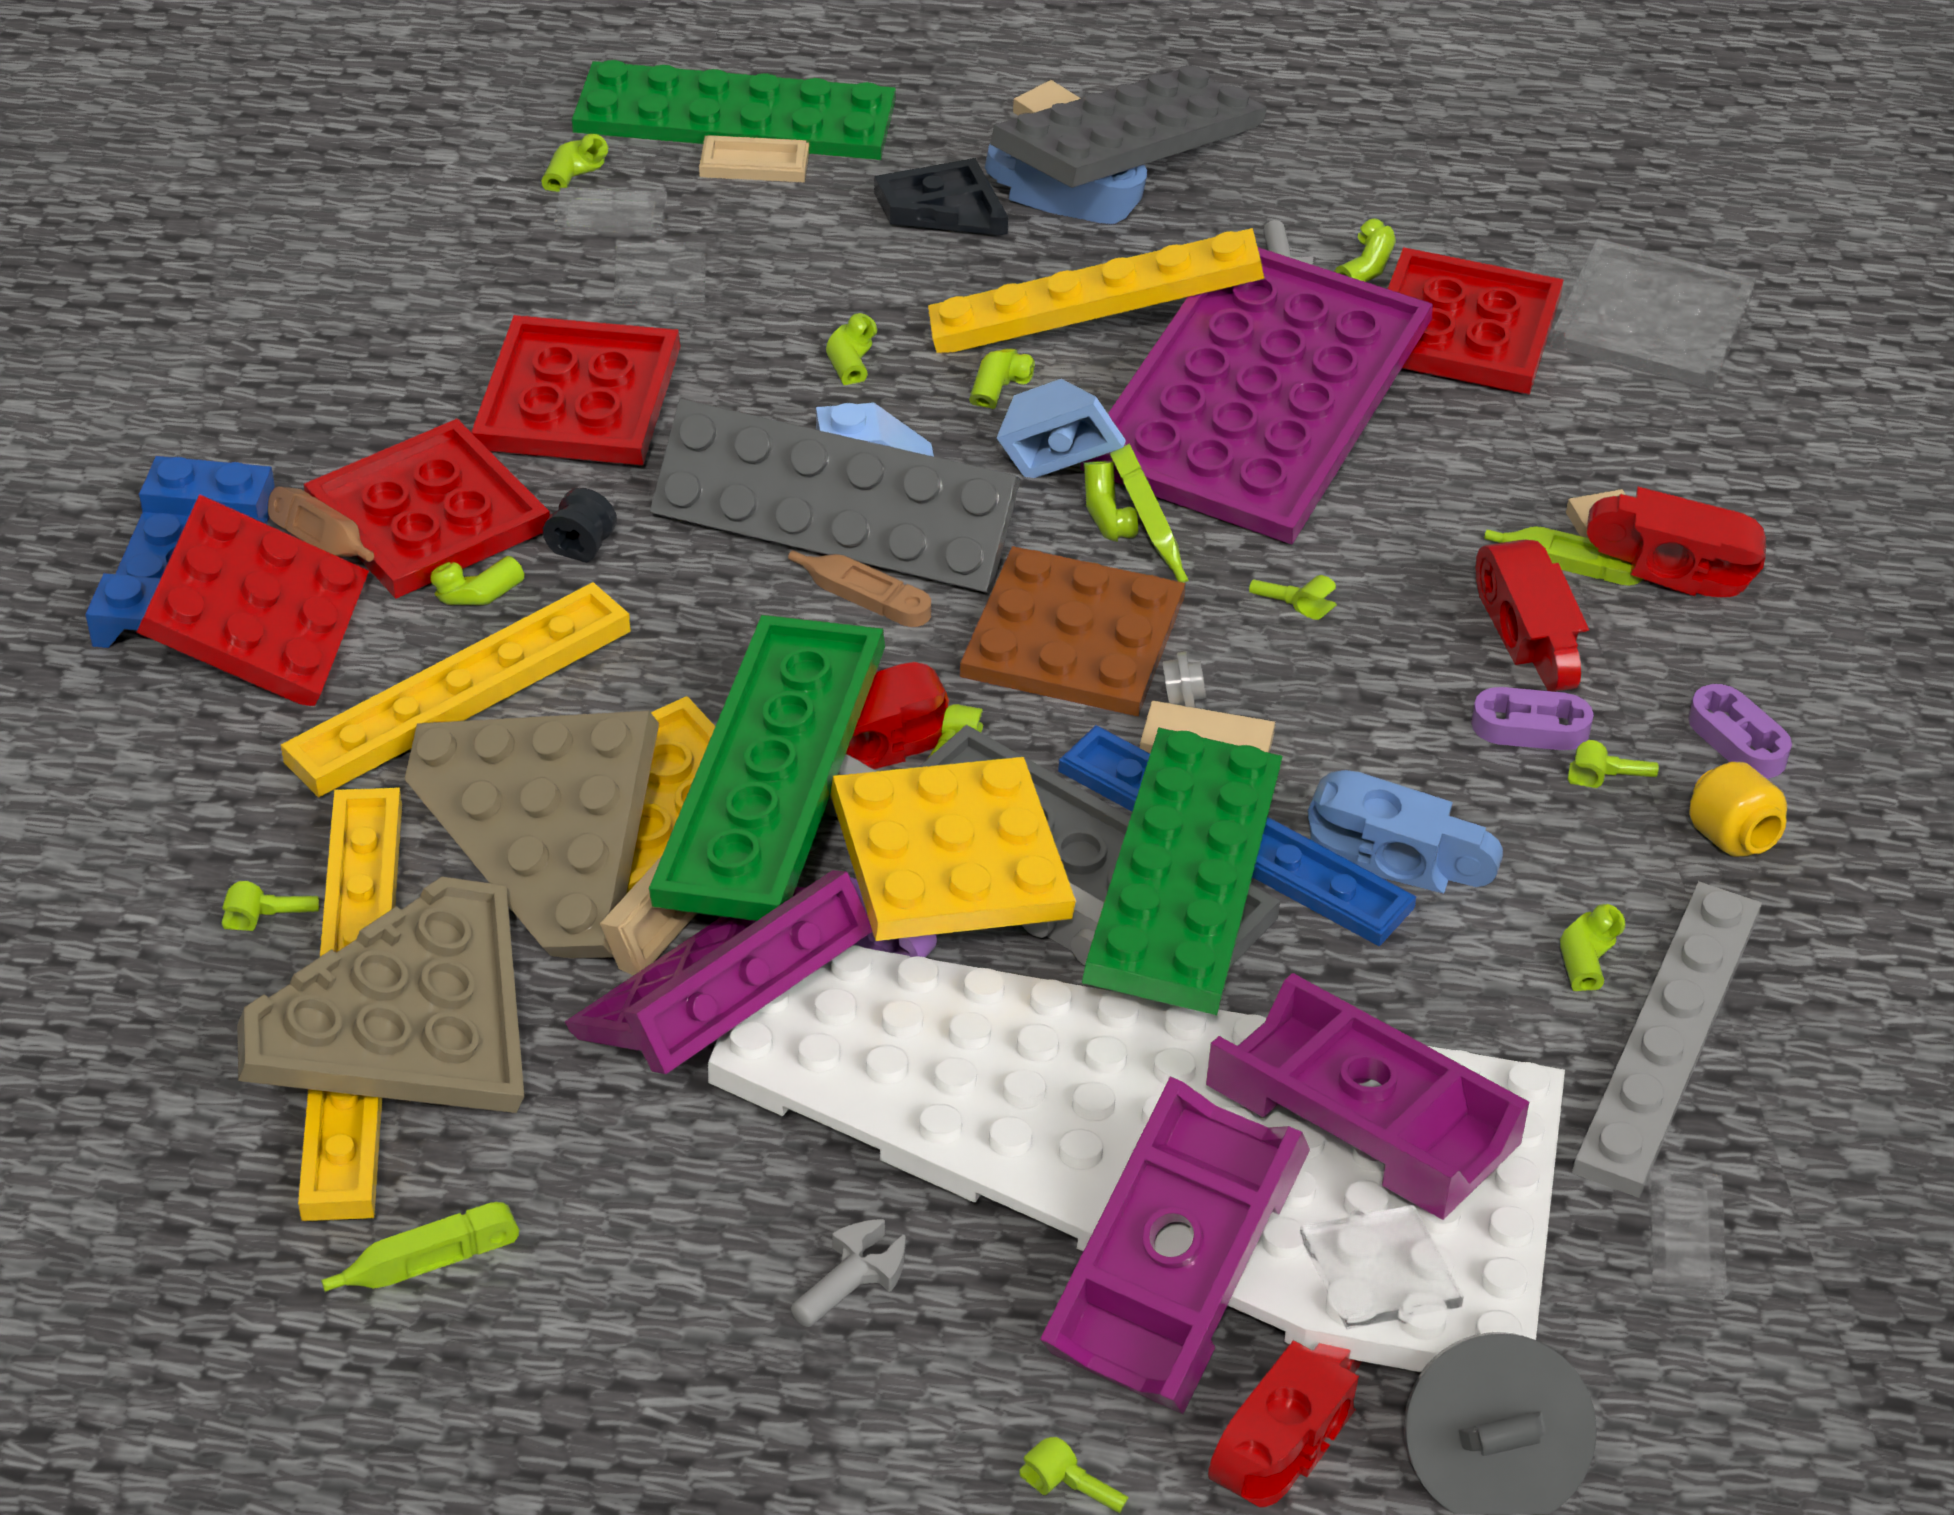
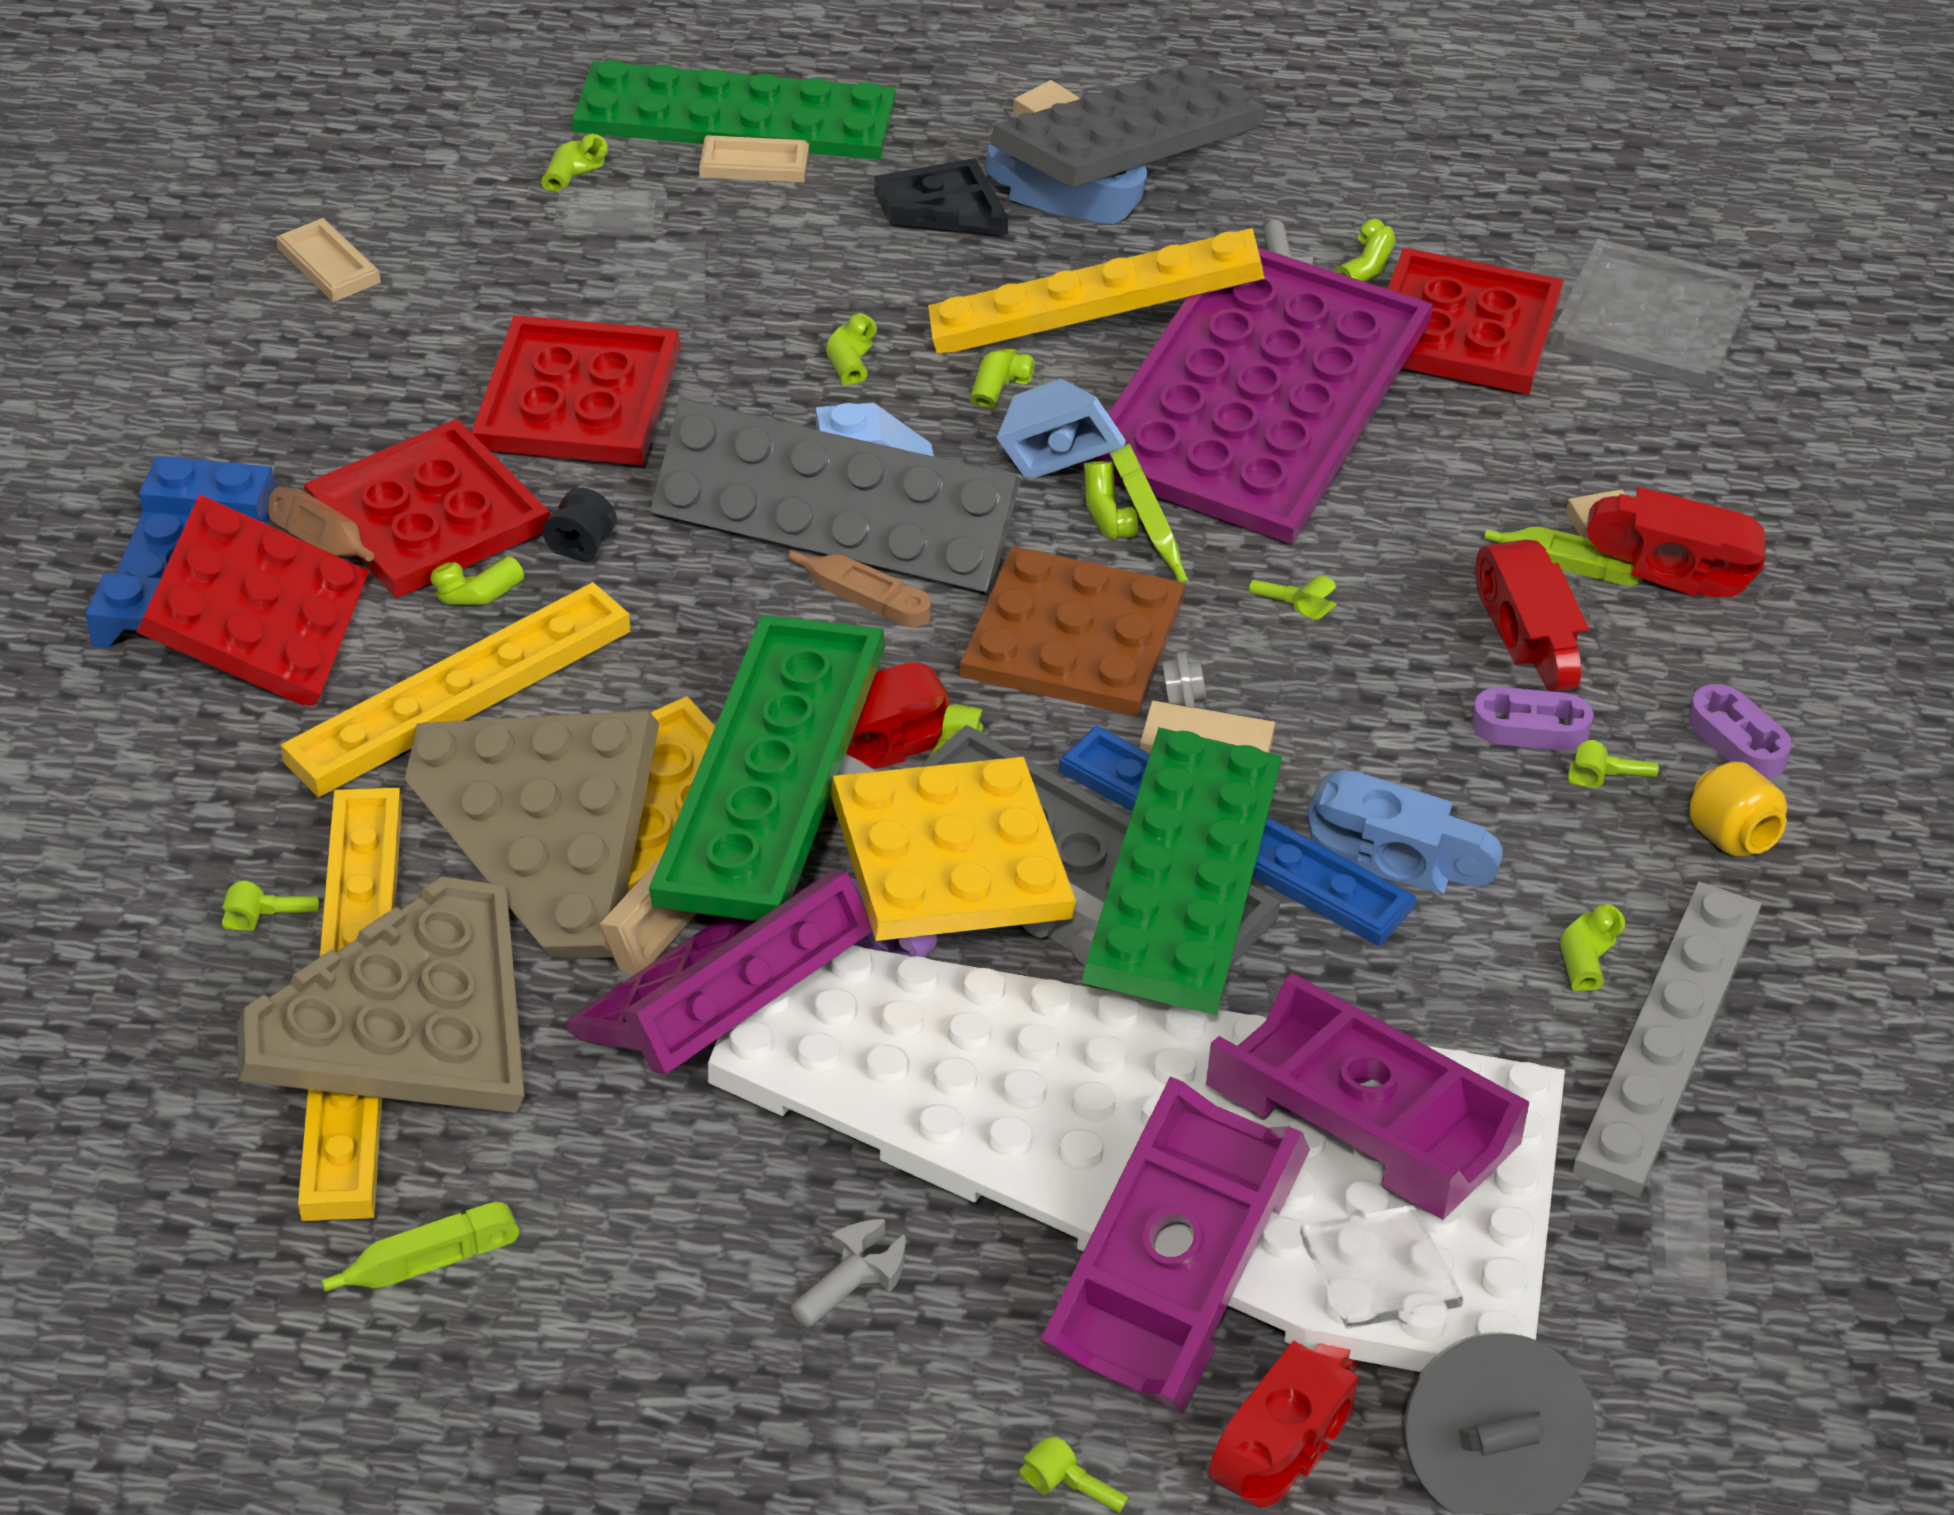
none -> tan tile [276,218,381,302]

